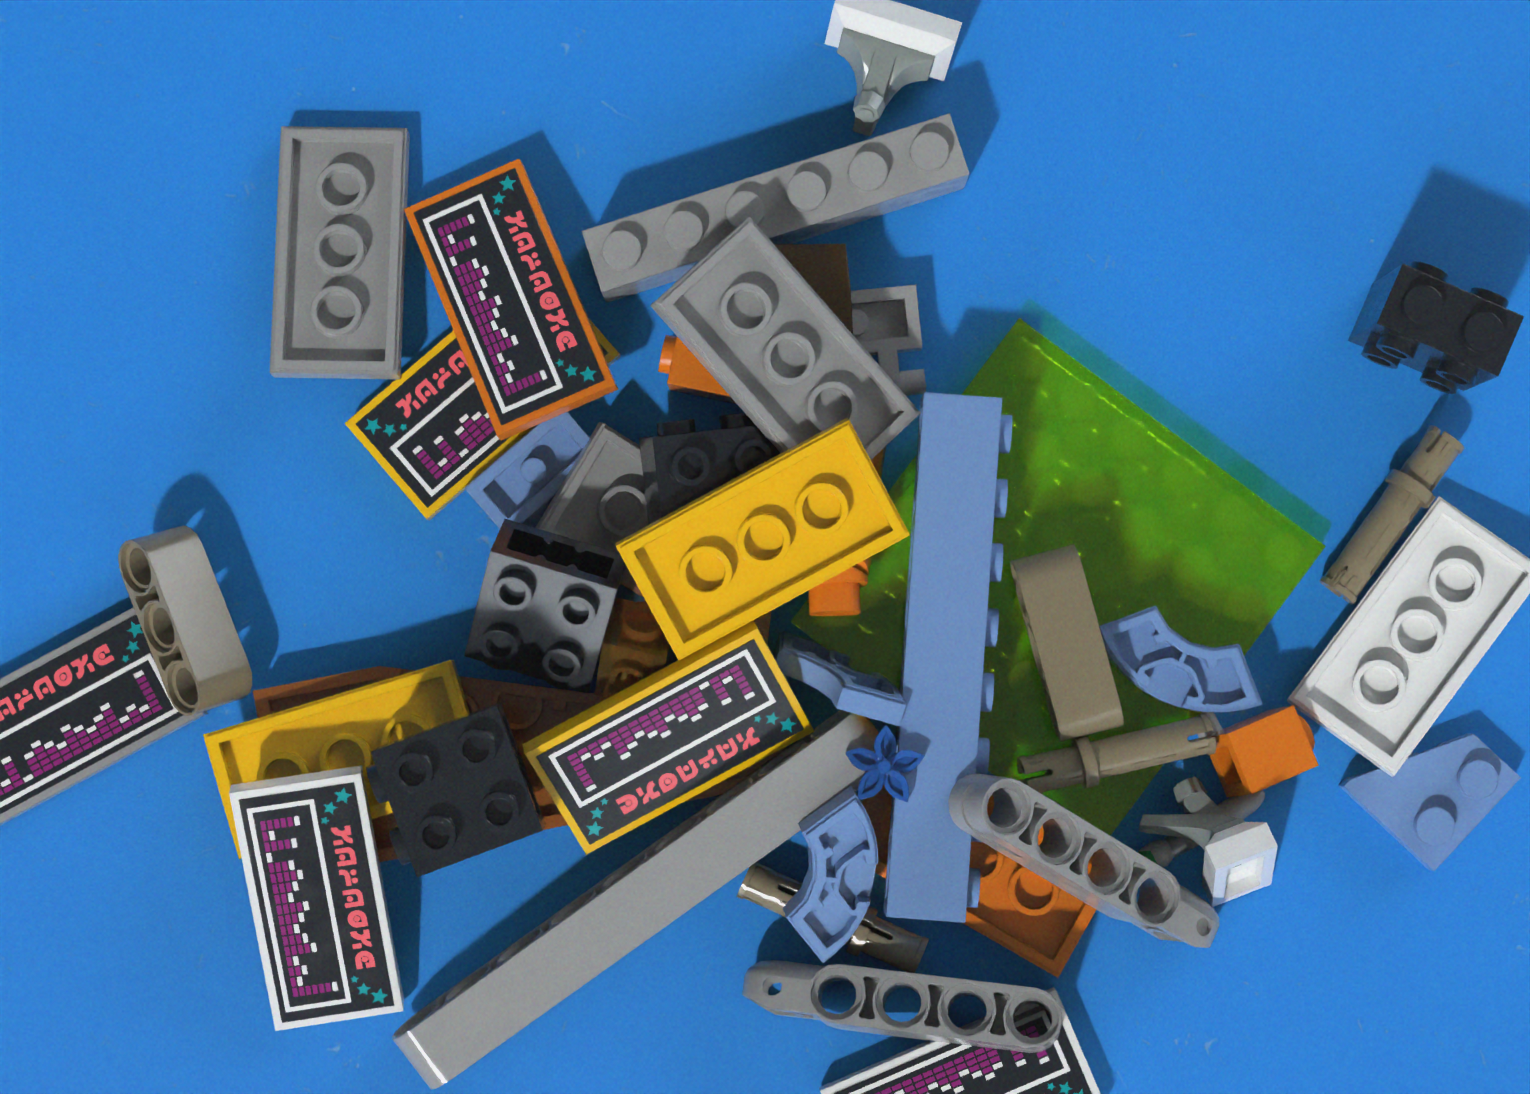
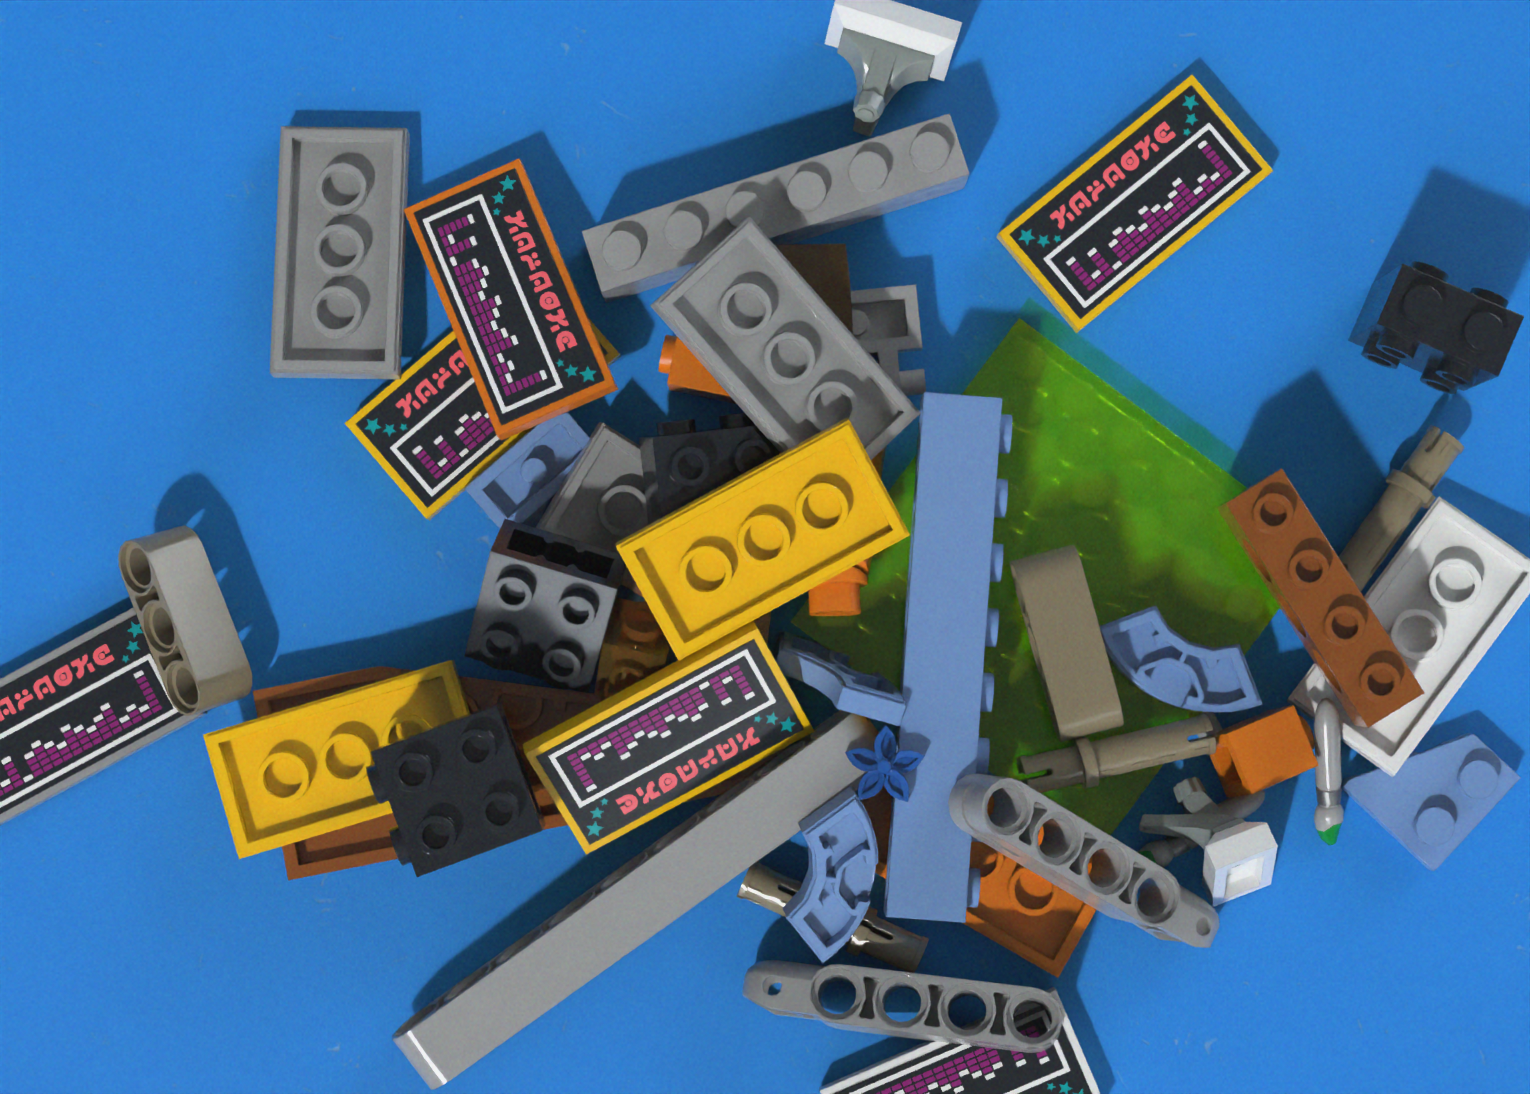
tile [229,765,404,1031] -> none
none -> tile [996,75,1273,333]
none -> dark orange brick [1216,469,1425,728]
none -> light grey piece [1314,698,1344,845]

